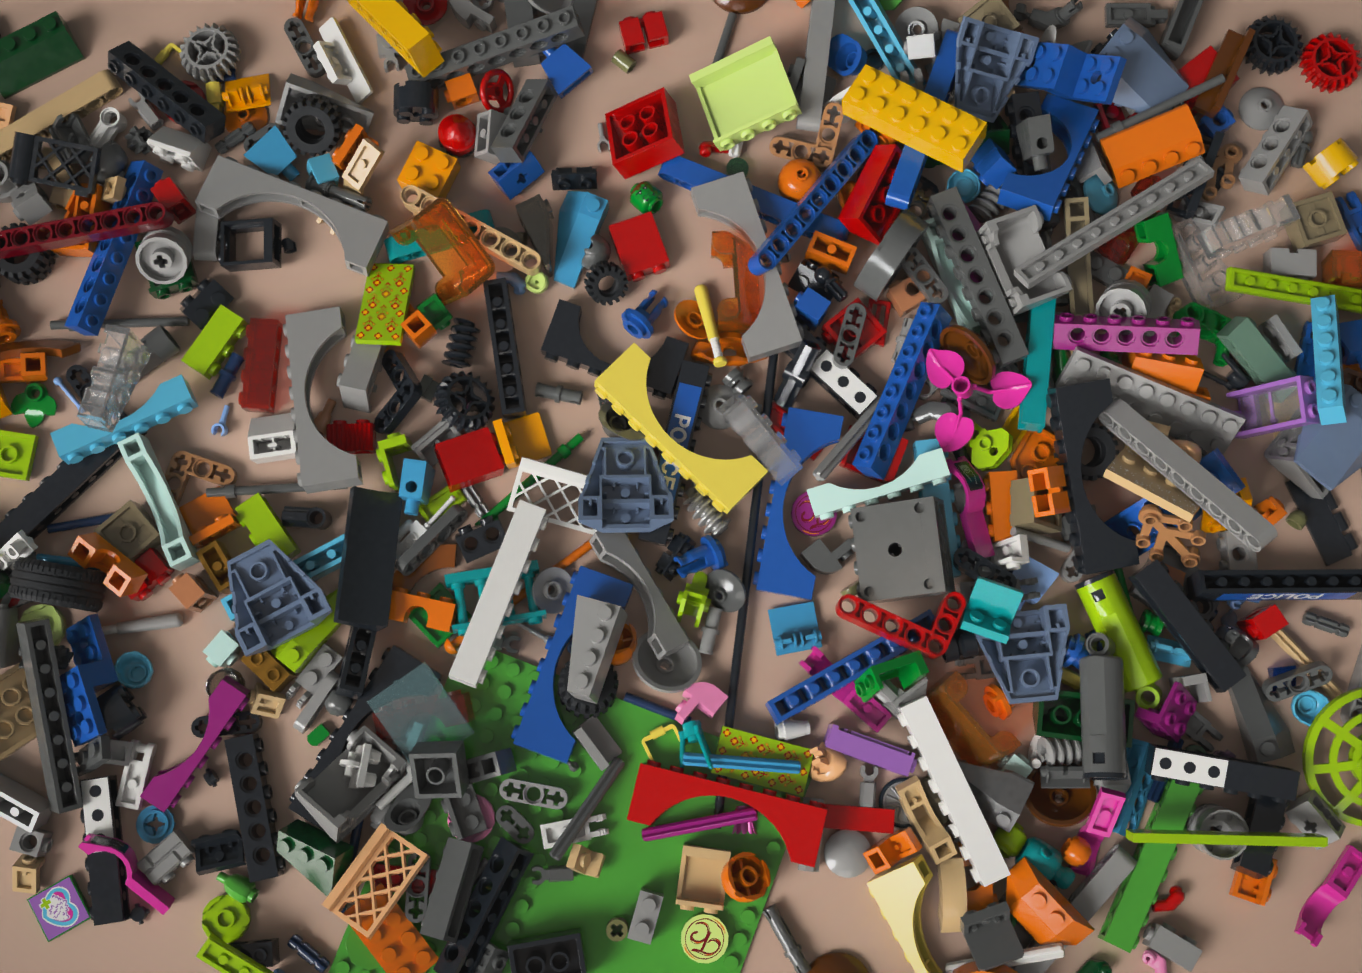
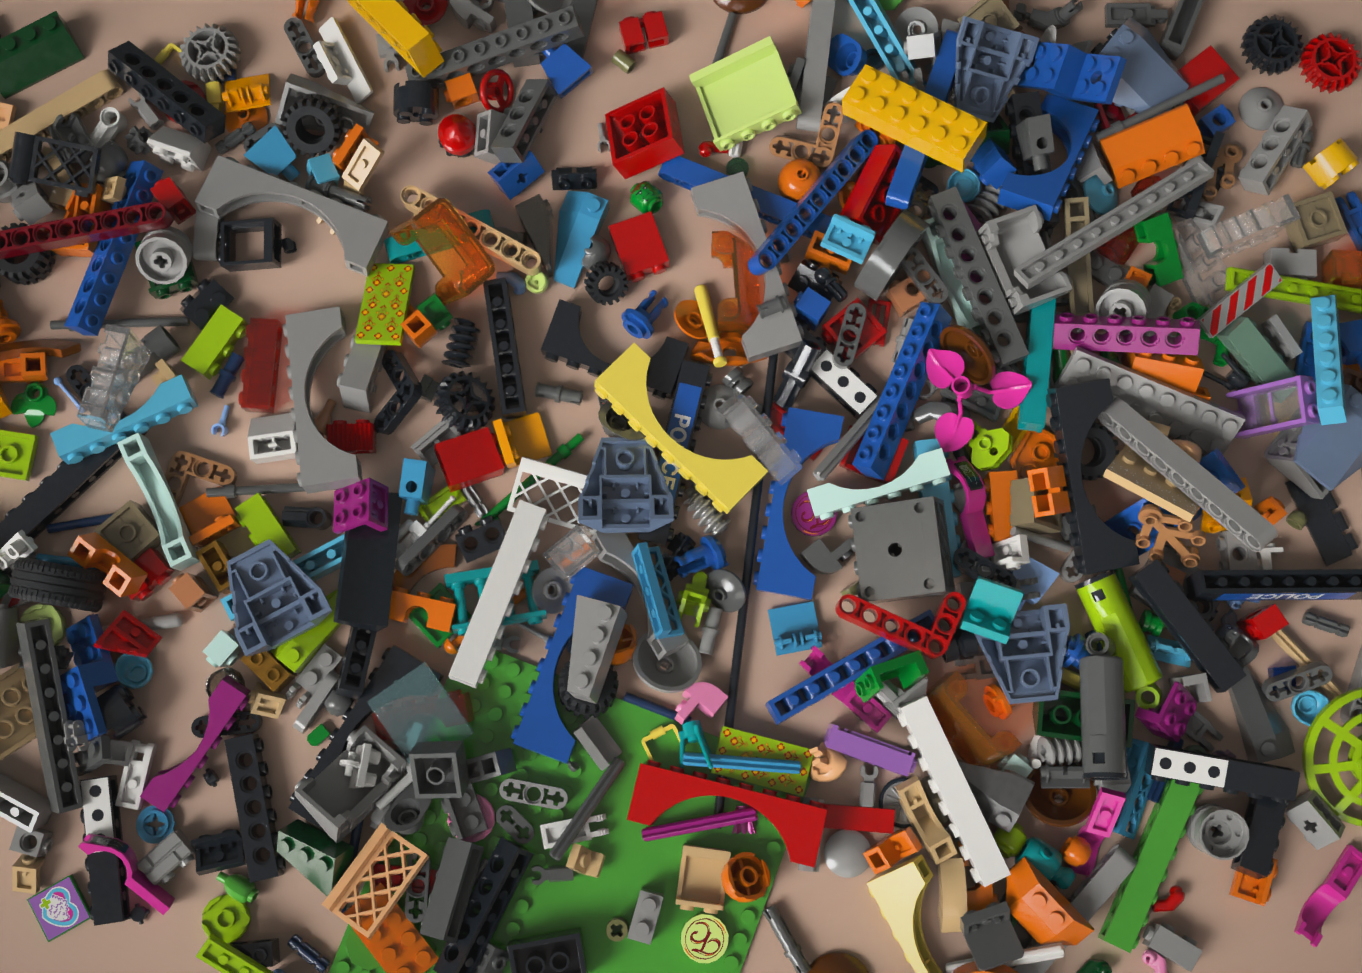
lime bracket [376,432,413,492] -> none
light orange brick [397,141,461,201] -> none
white cone [774,719,810,742] -> none
lime tile [1126,829,1328,847] -> none
reddish brown fence [1192,28,1256,118] -> none
none -> light grey piece [63,720,89,751]
none -> red wing [93,610,163,658]
none -> tan bracket [152,359,179,386]
none -> magenta bracket [333,477,389,534]
none -> clear slope [542,523,601,582]
none -> dark azure fence [631,542,684,640]
none -> dark grey pin [756,295,788,319]
none -> medium azure bracket [820,214,876,265]
none -> light grey tile [1197,262,1283,338]
none -> white bracket [1256,543,1284,570]

